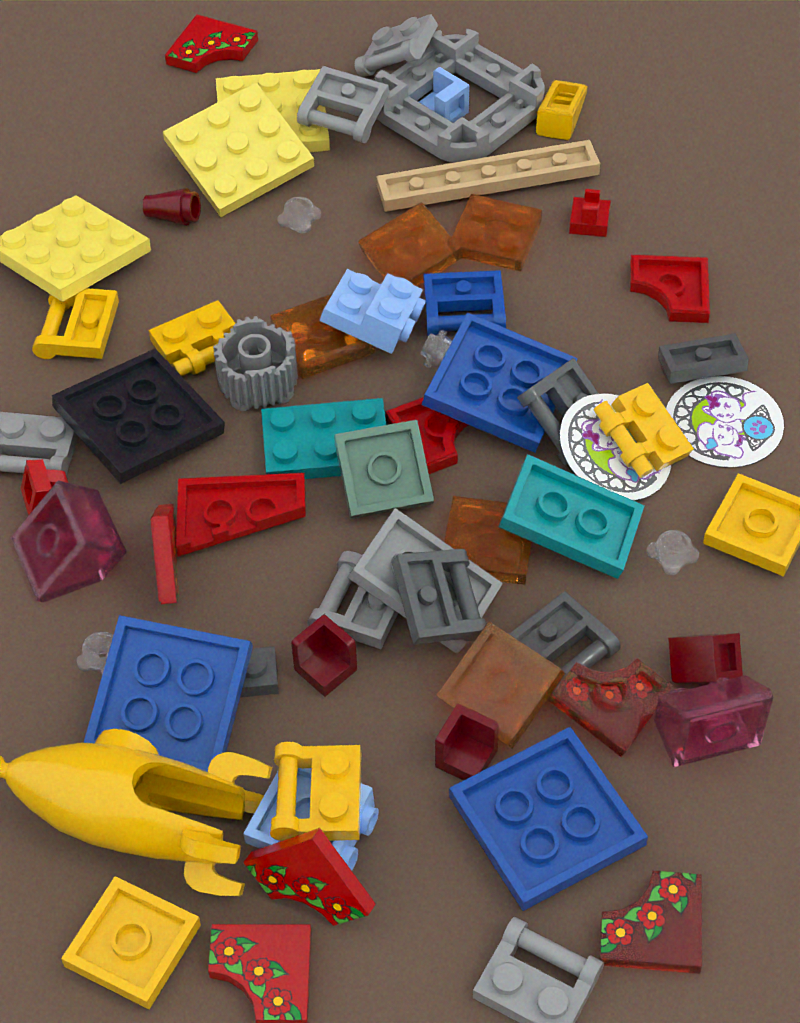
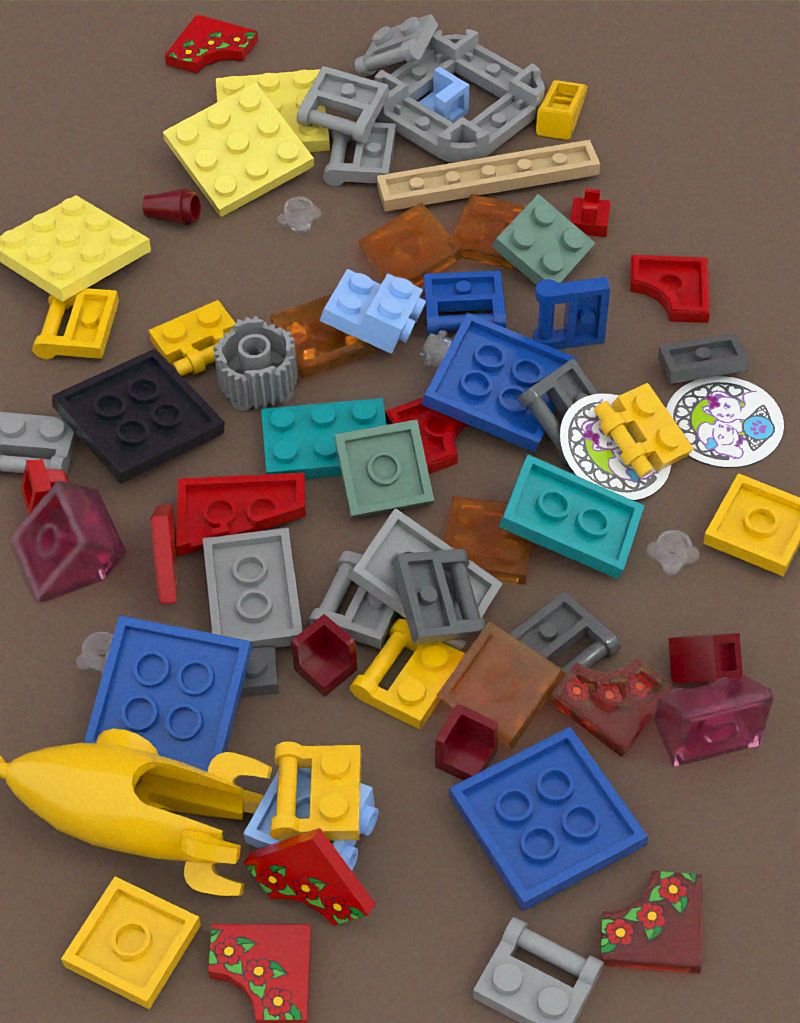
none -> light grey plate [203,528,303,648]
none -> light grey plate [323,121,396,186]
none -> yellow plate [350,619,465,730]
none -> sand green plate [491,194,595,285]
none -> blue plate [533,277,610,350]

